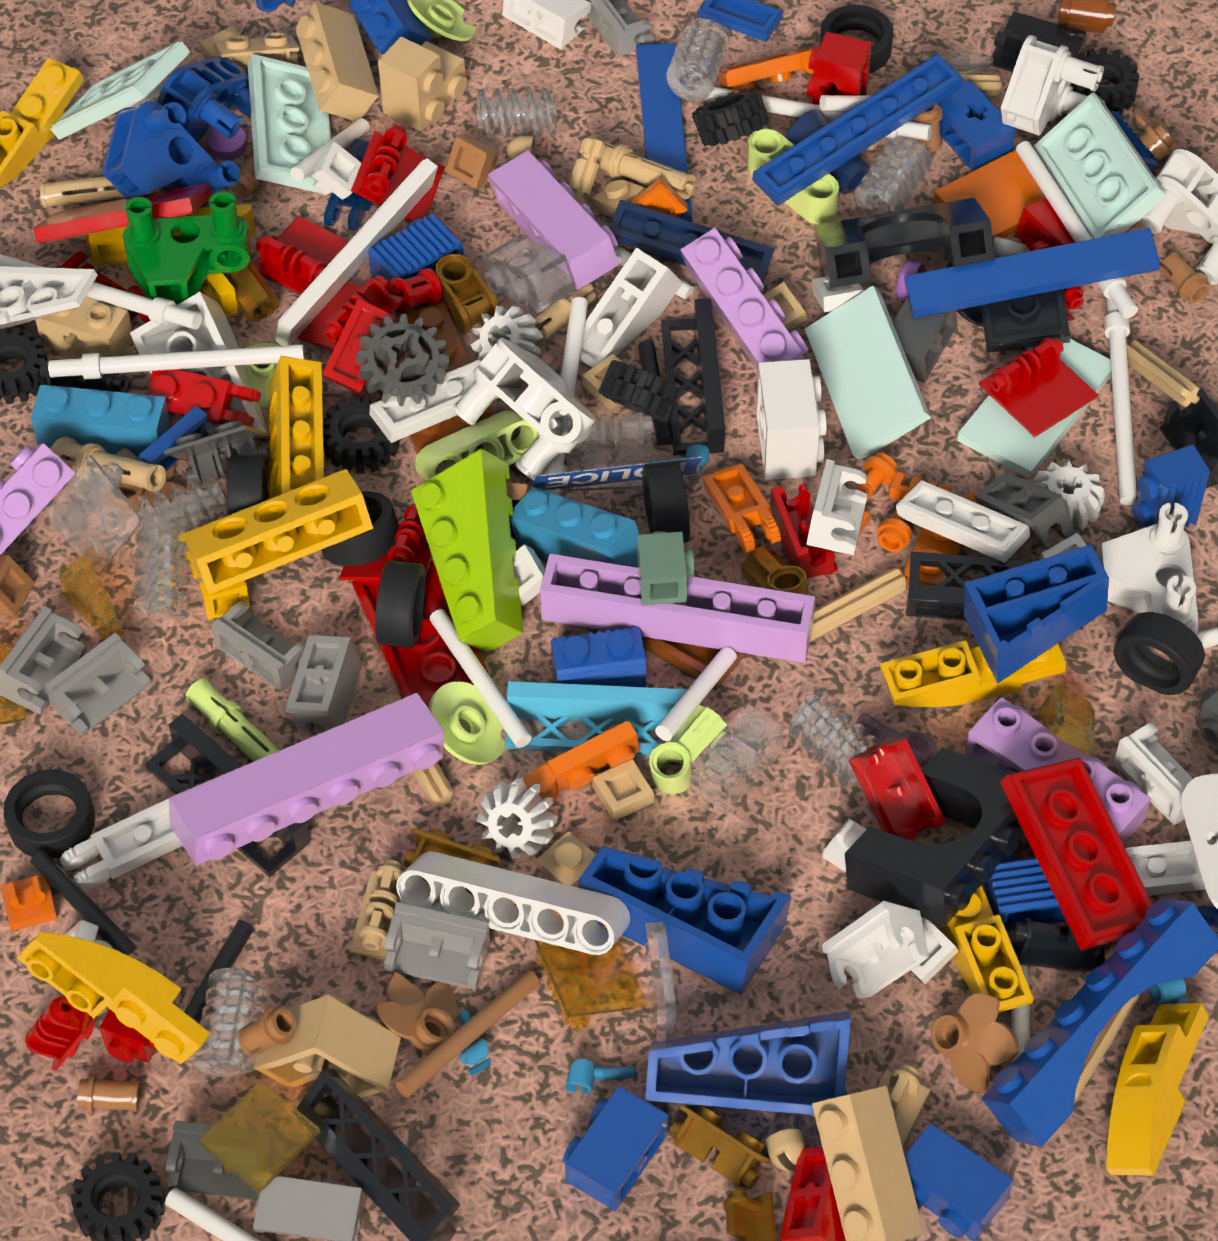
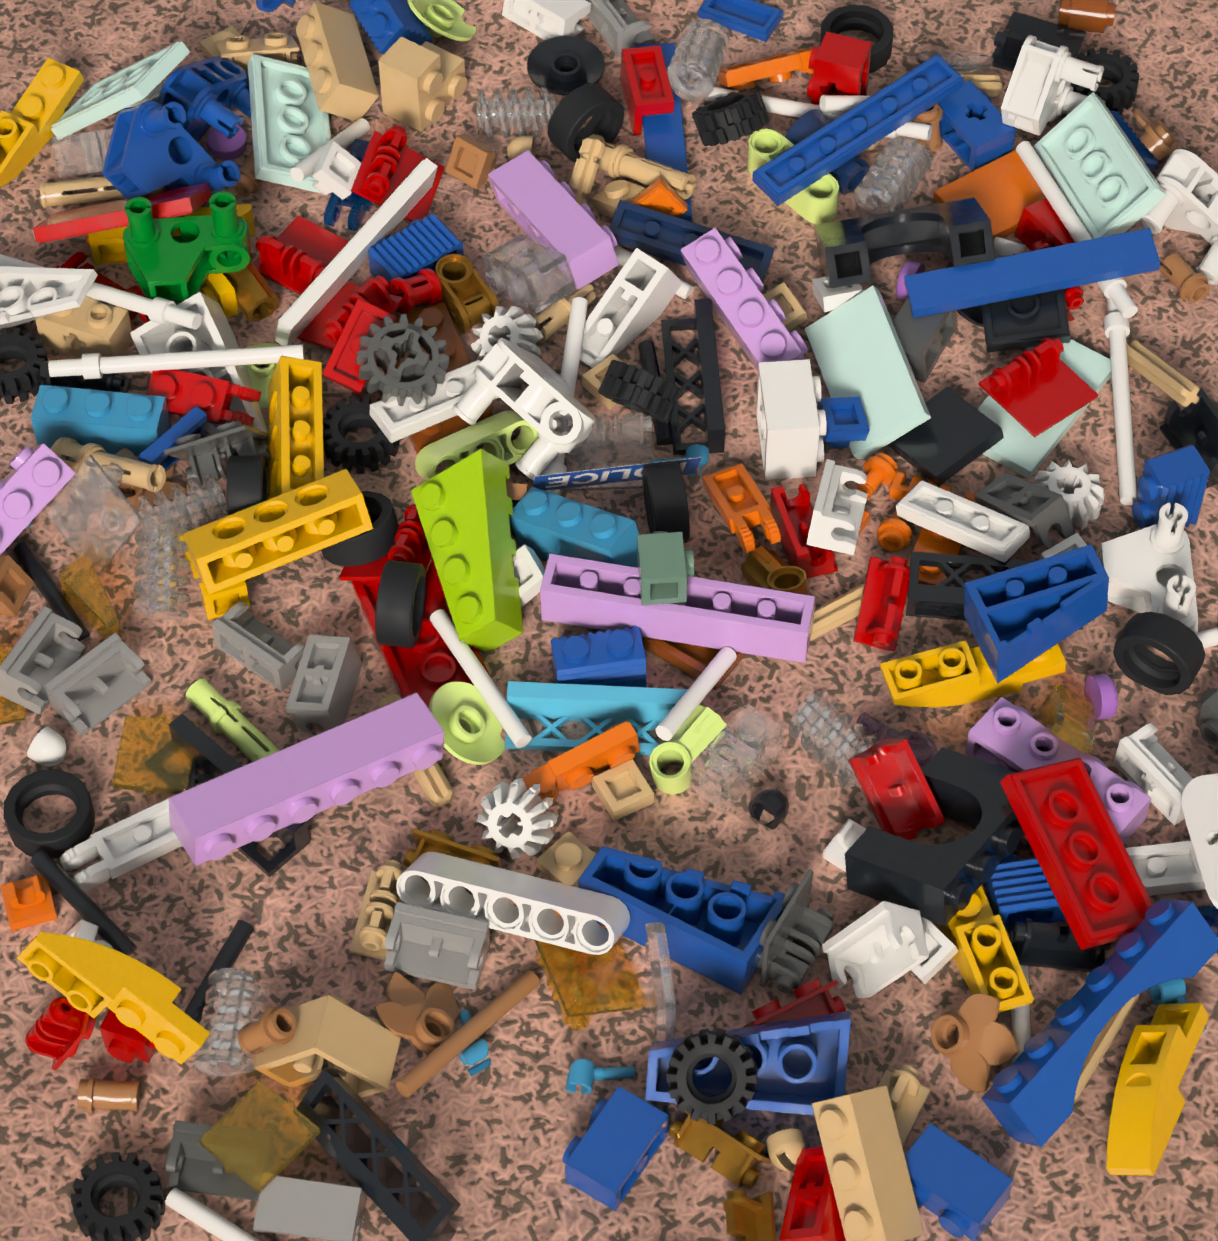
none -> black bar [13,542,90,641]
none -> white hinge [27,726,66,767]
none -> clear brick [51,128,113,178]
none -> clear yellow piece [112,715,200,795]
none -> black dish [527,36,605,95]
none -> black tyre [547,84,624,162]
none -> red panel [620,46,674,136]
none -> black tyre [666,1028,757,1124]
none -> red hinge [743,978,846,1028]
none -> black hinge [748,789,789,830]
none -> dark grey hinge [757,869,834,994]
none -> blue tile [817,397,870,449]
none -> red hinge [853,556,910,651]
none -> black tile [888,387,1004,487]
none -> medium lavender tile [1084,674,1118,720]

